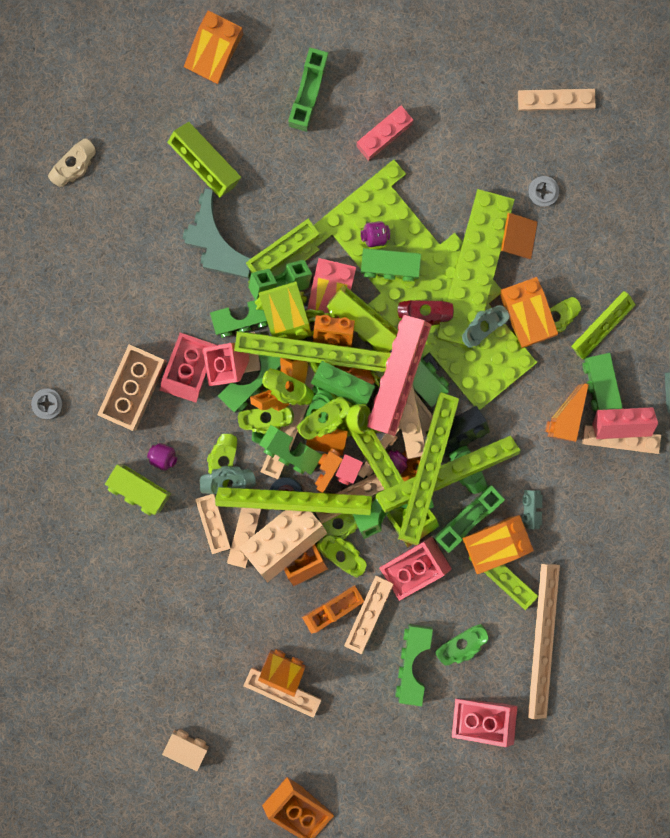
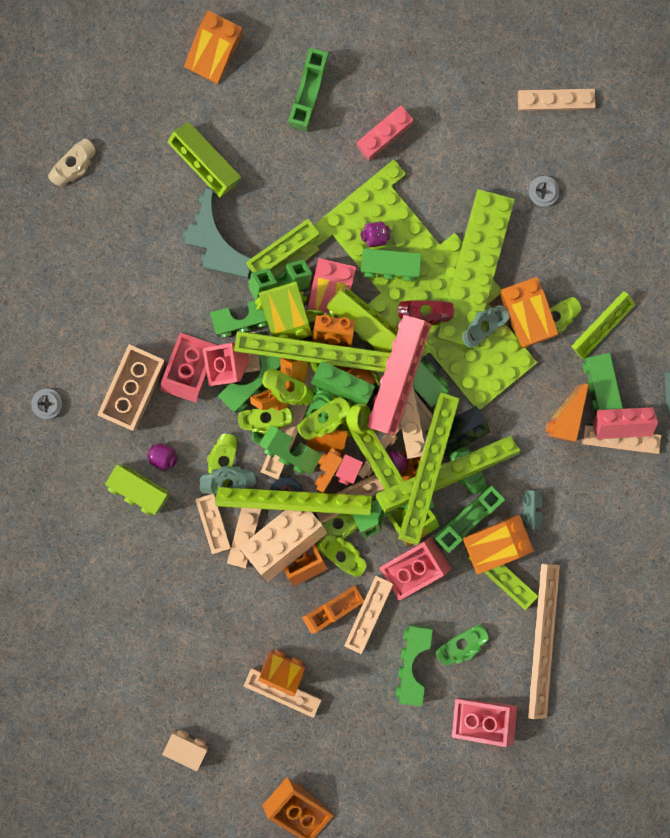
orange piece [501,213,537,259] -> none

